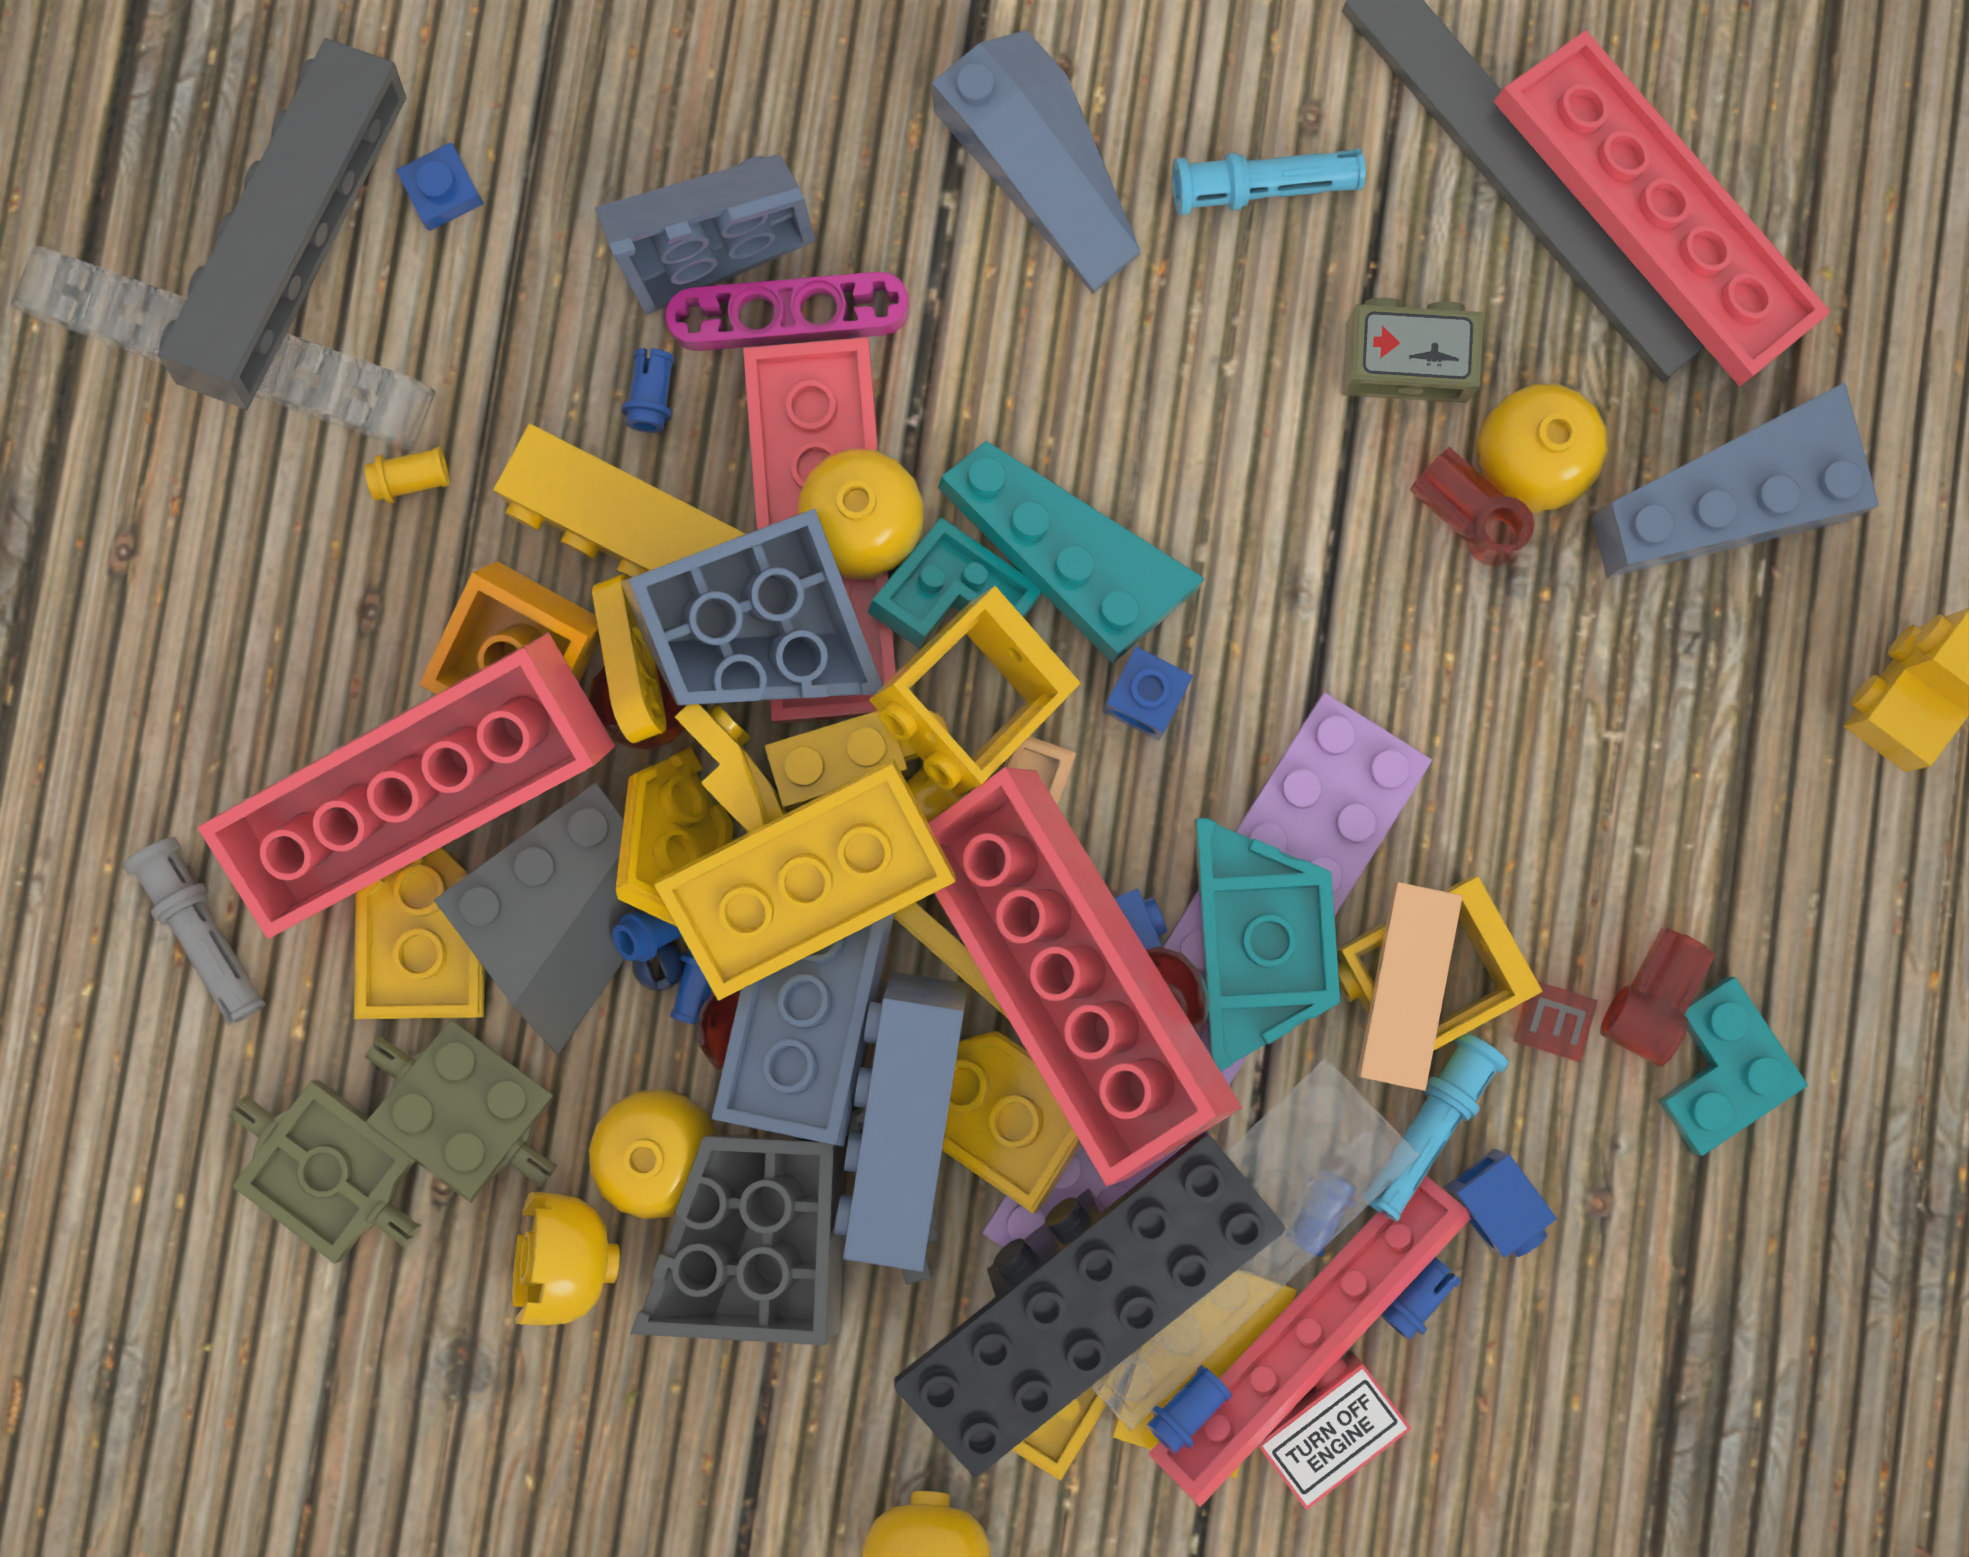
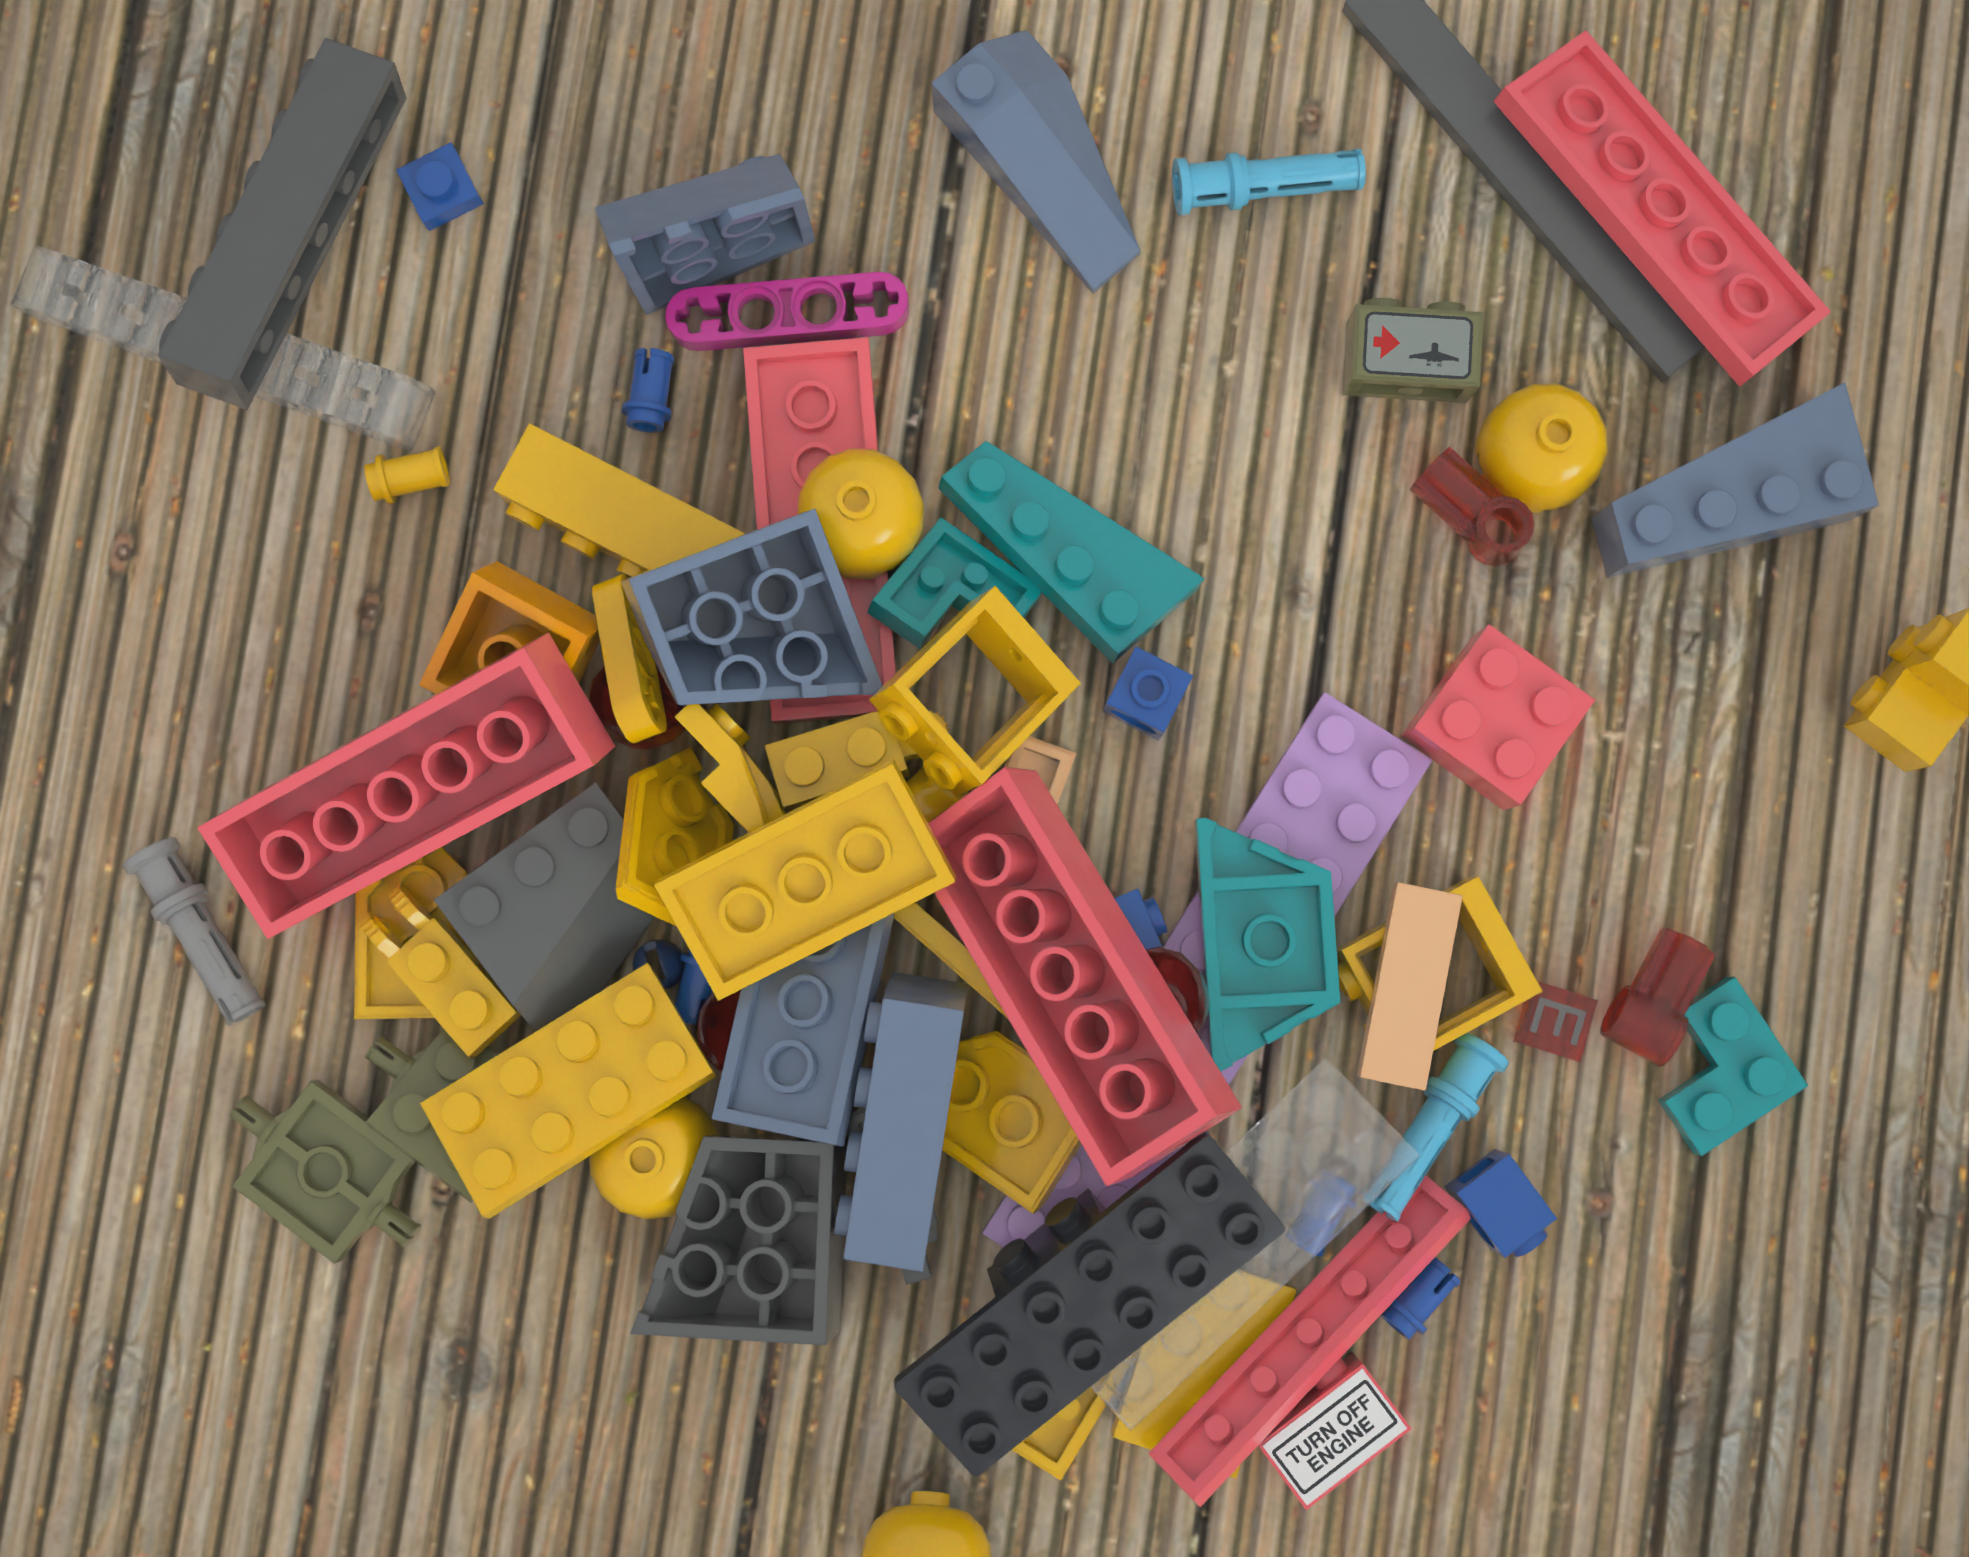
yellow cylinder [512,1192,620,1326] -> none
blue pin [613,912,682,962] -> none
blue pin [1146,1365,1232,1455] -> none
none -> yellow hinge [357,884,521,1058]
none -> yellow plate [420,963,717,1219]
none -> coral brick [1400,624,1595,810]

